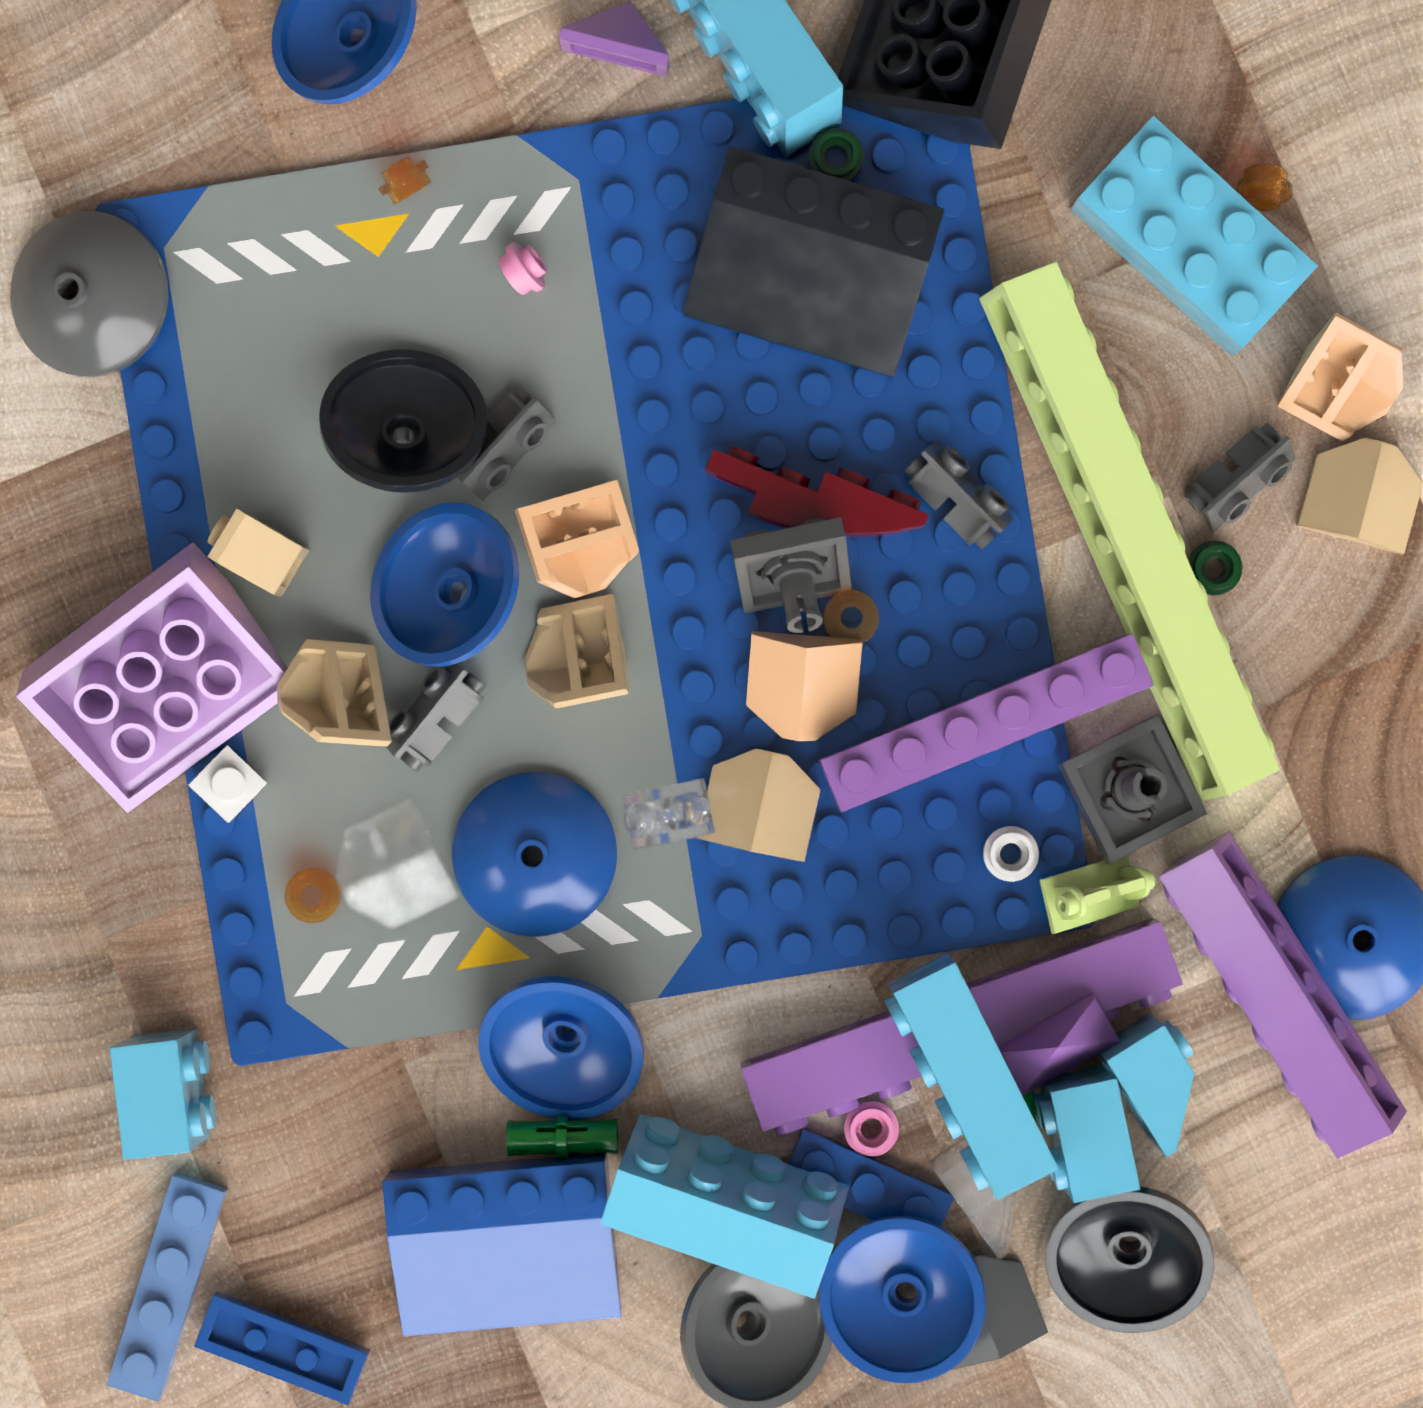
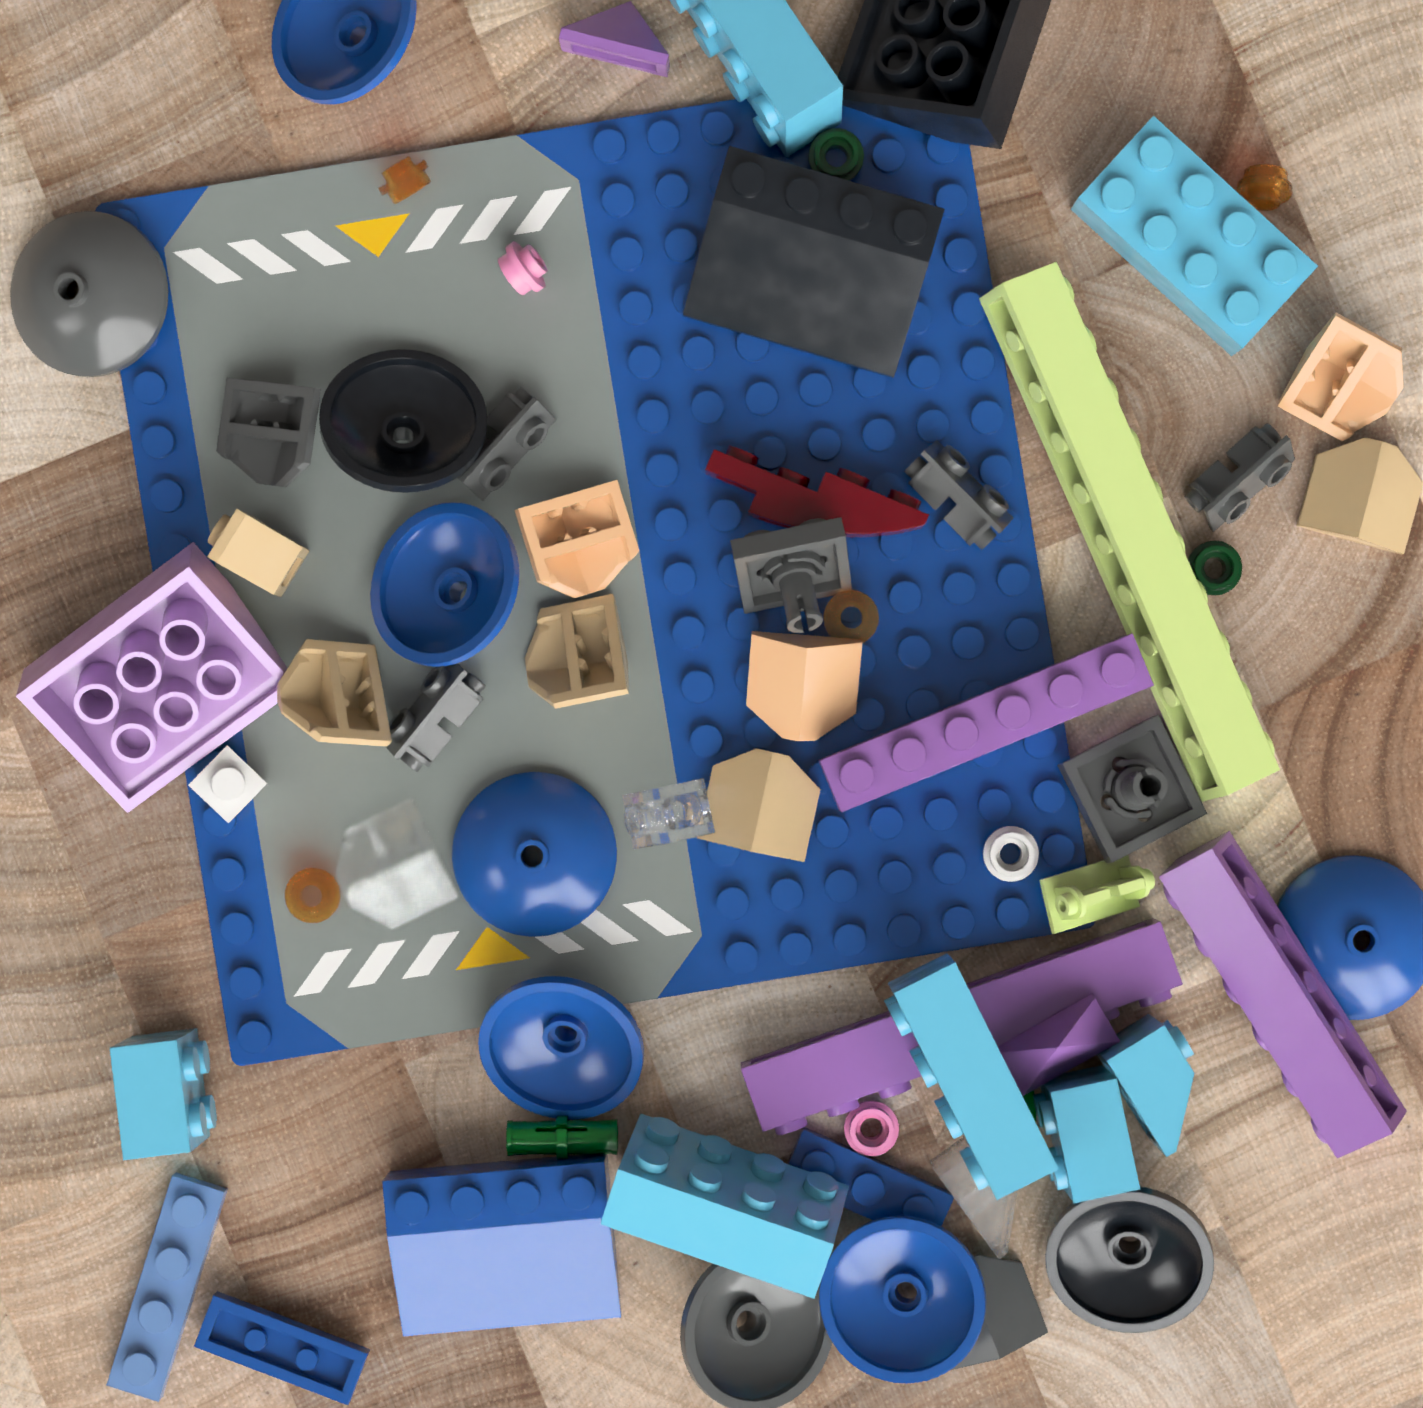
none -> dark grey slope [216,377,321,487]

